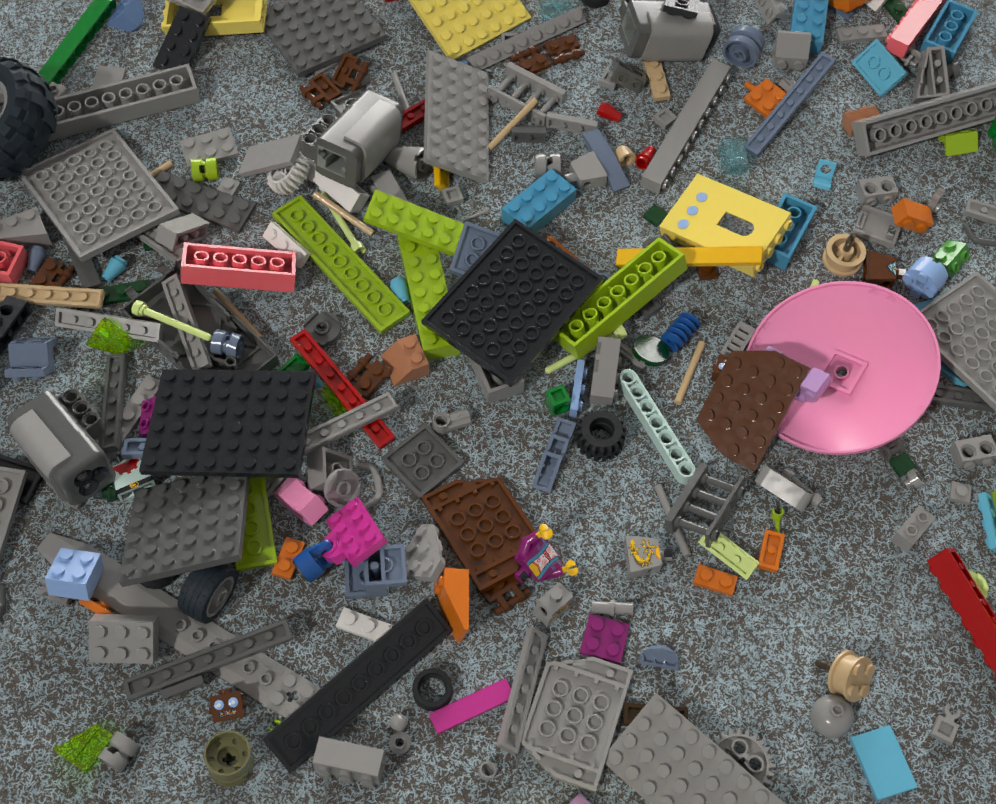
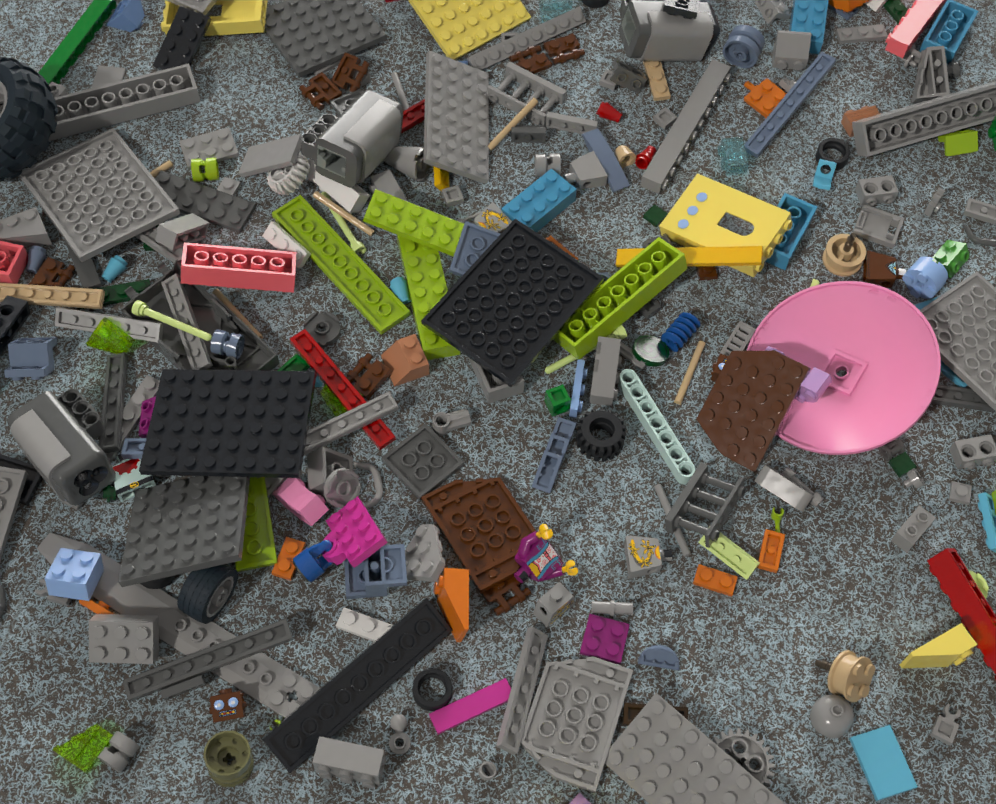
medium azure tile [851,38,908,97] -> none
orange brick [891,198,934,233] -> none
none -> torso [474,202,512,234]
none -> black tyre [815,138,851,171]
none -> light yellow slope [900,623,977,669]

